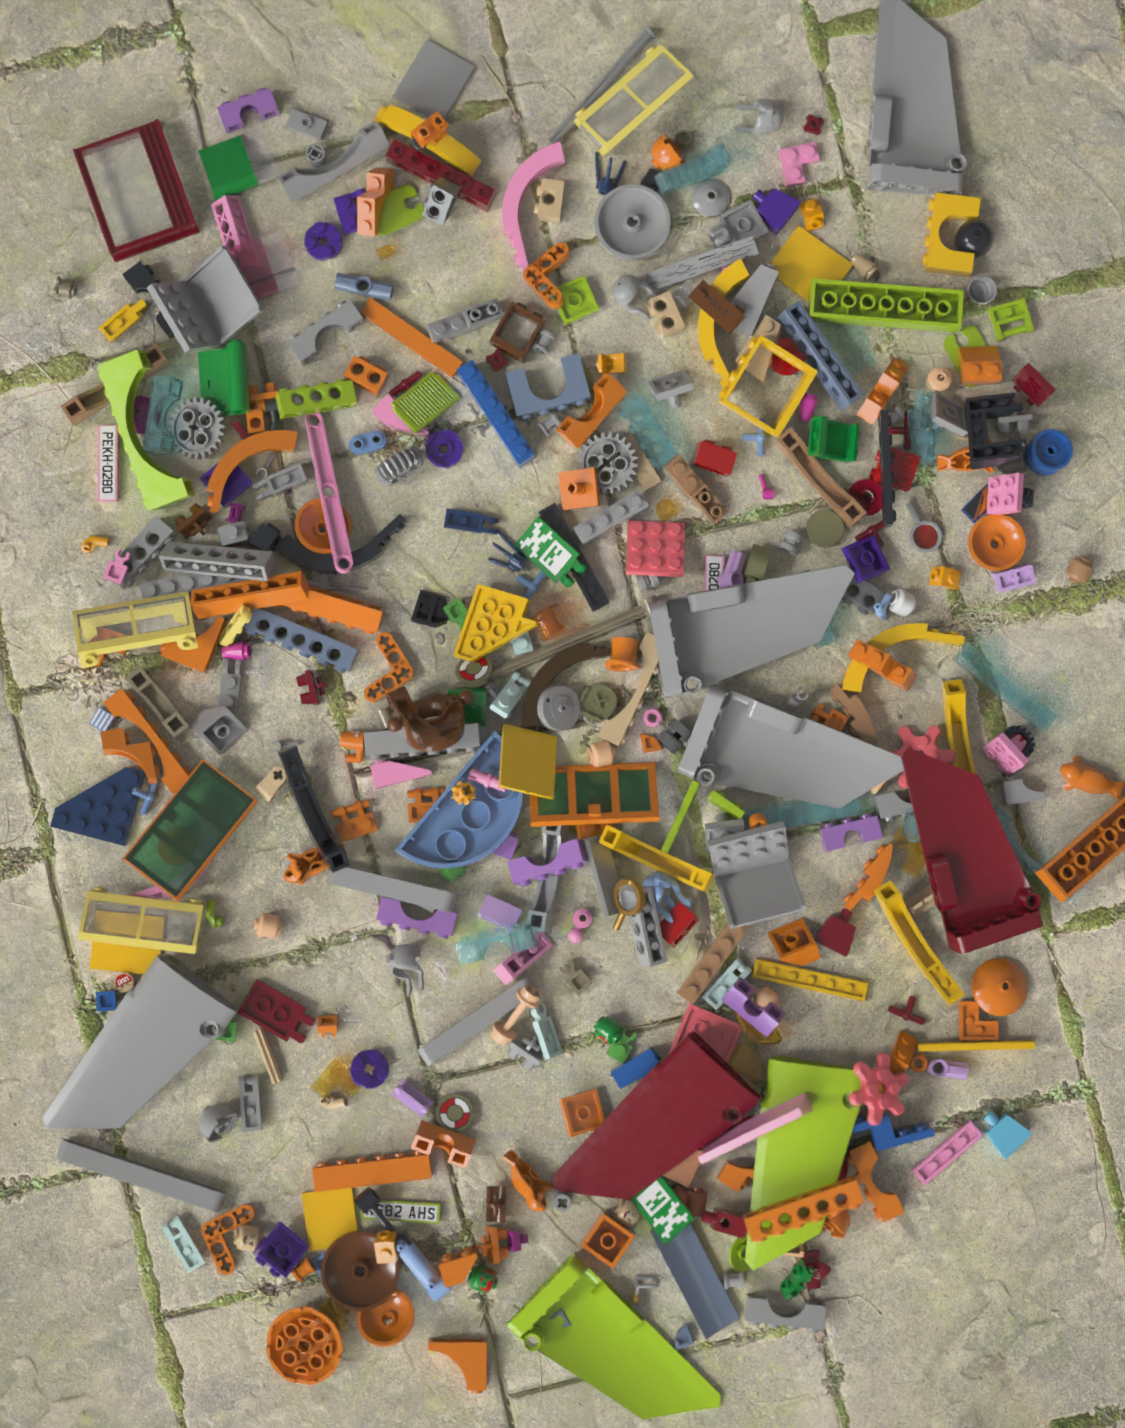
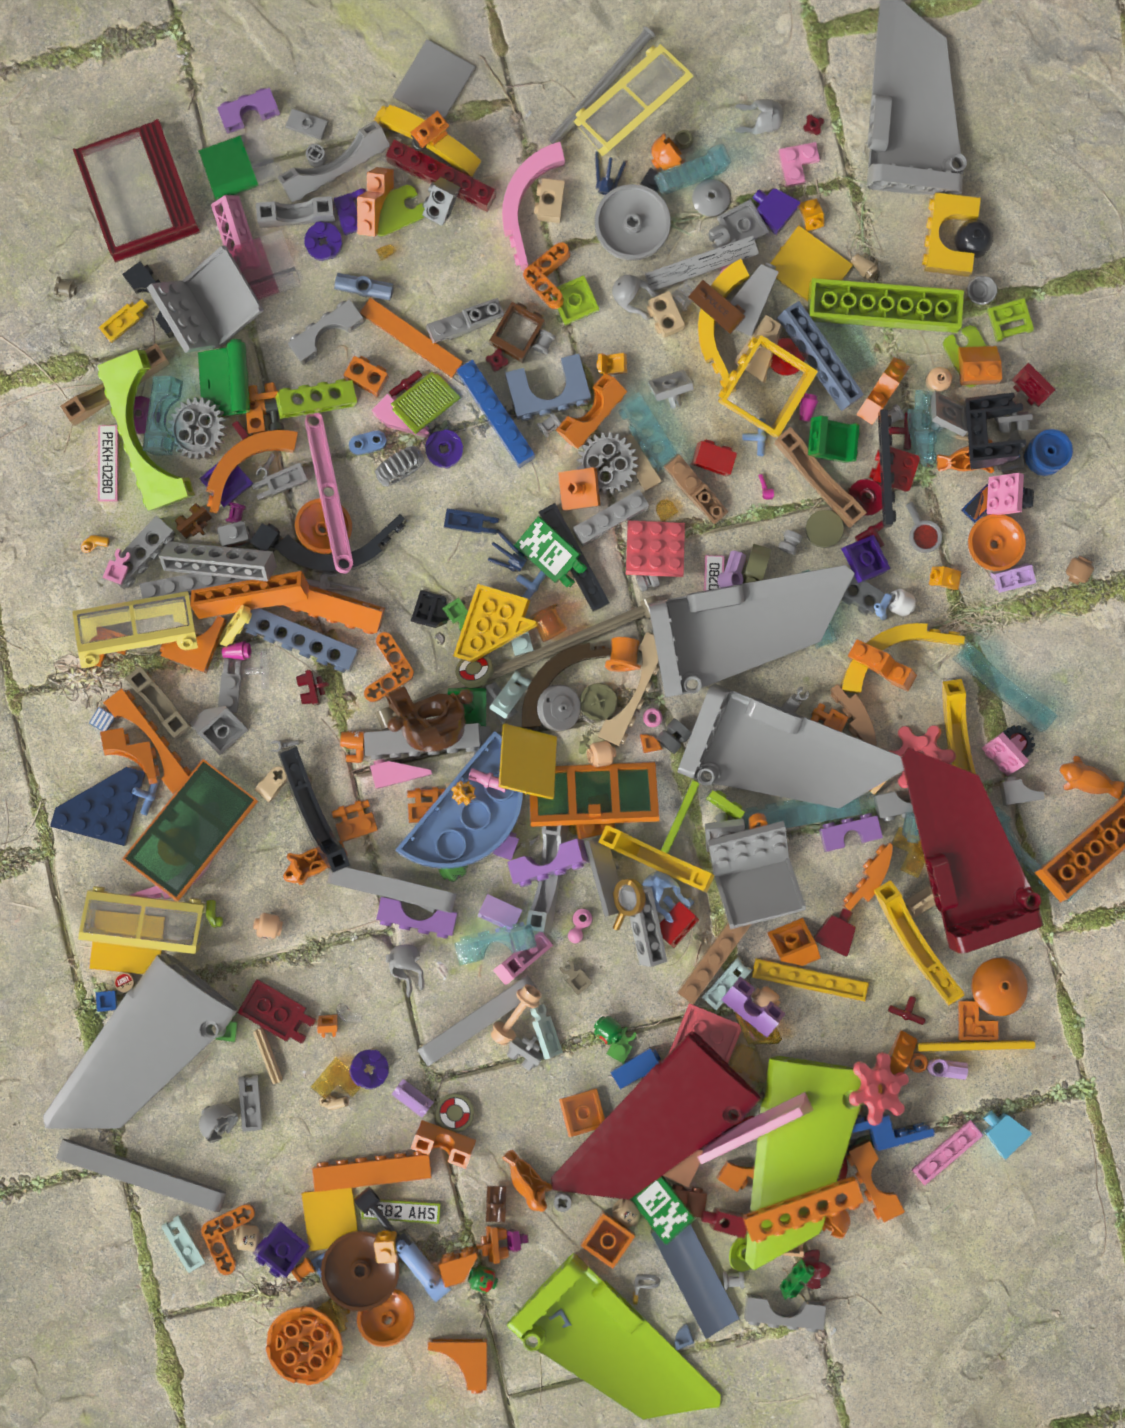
none -> light grey arch [256,196,335,228]

